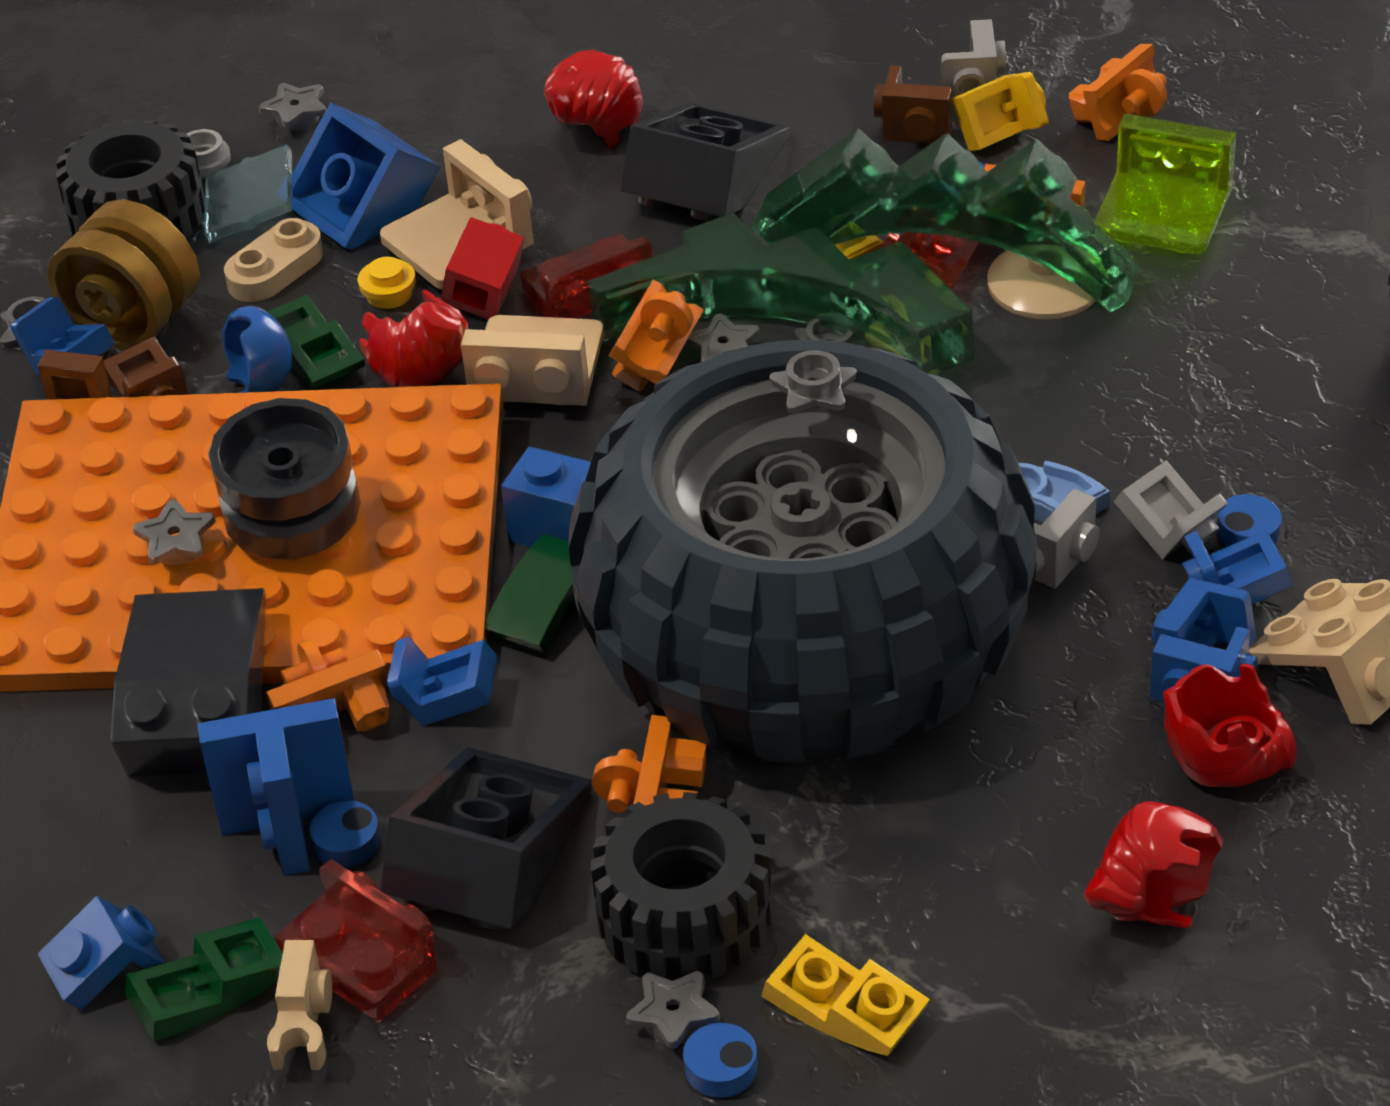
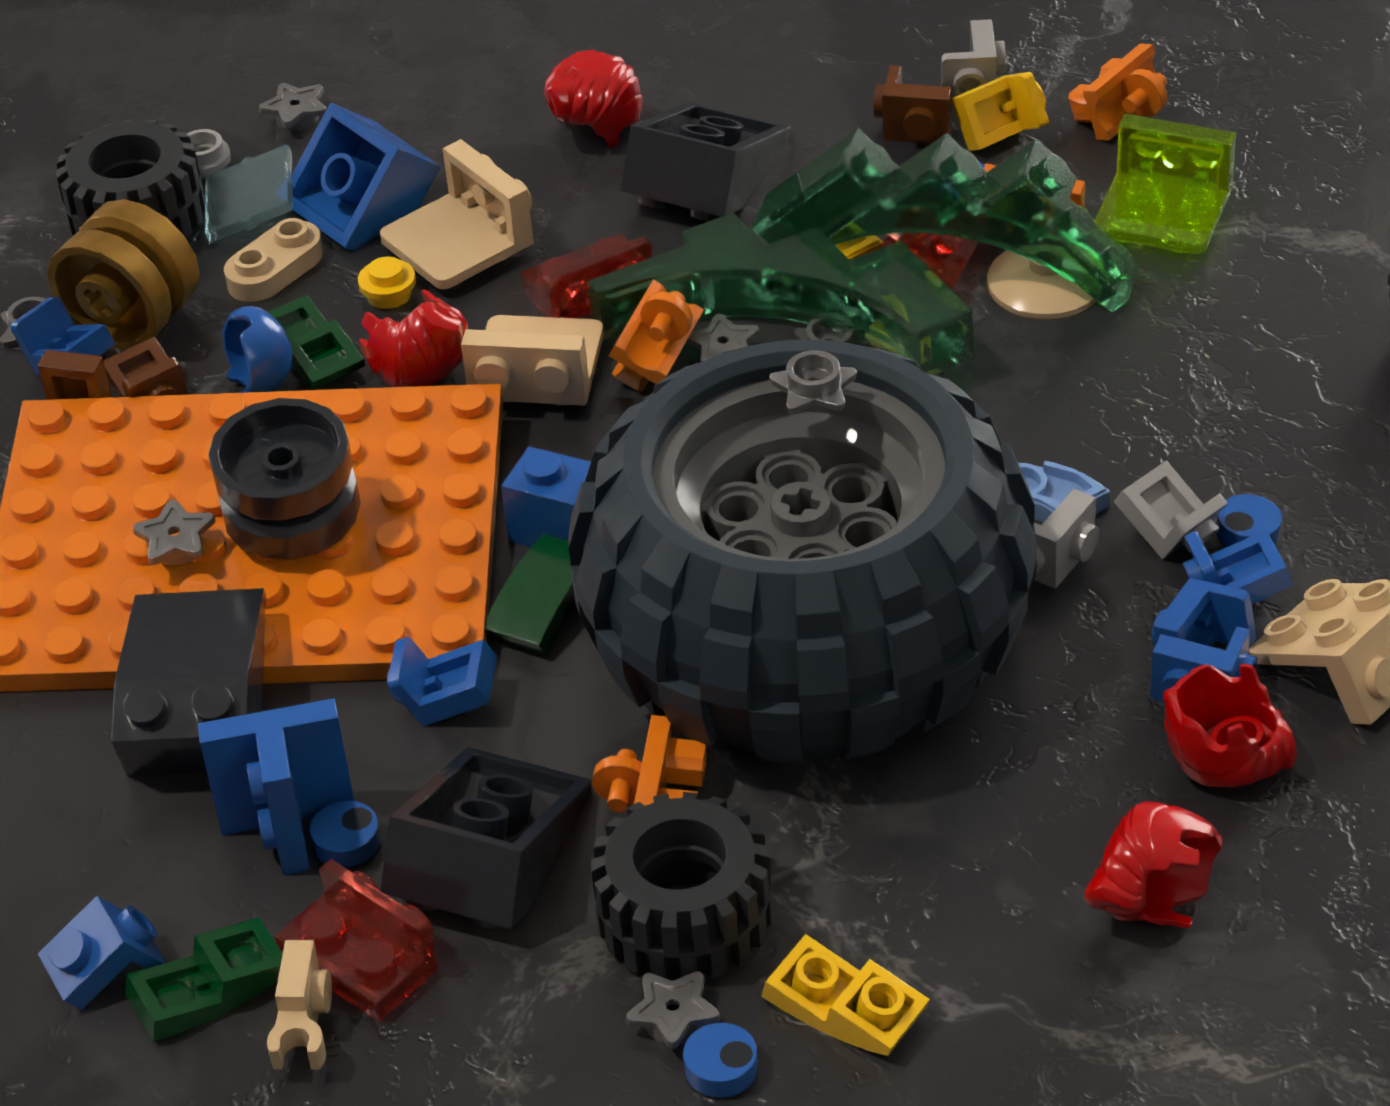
orange hips [267,639,389,732] -> none
red brick [441,217,524,320] -> none

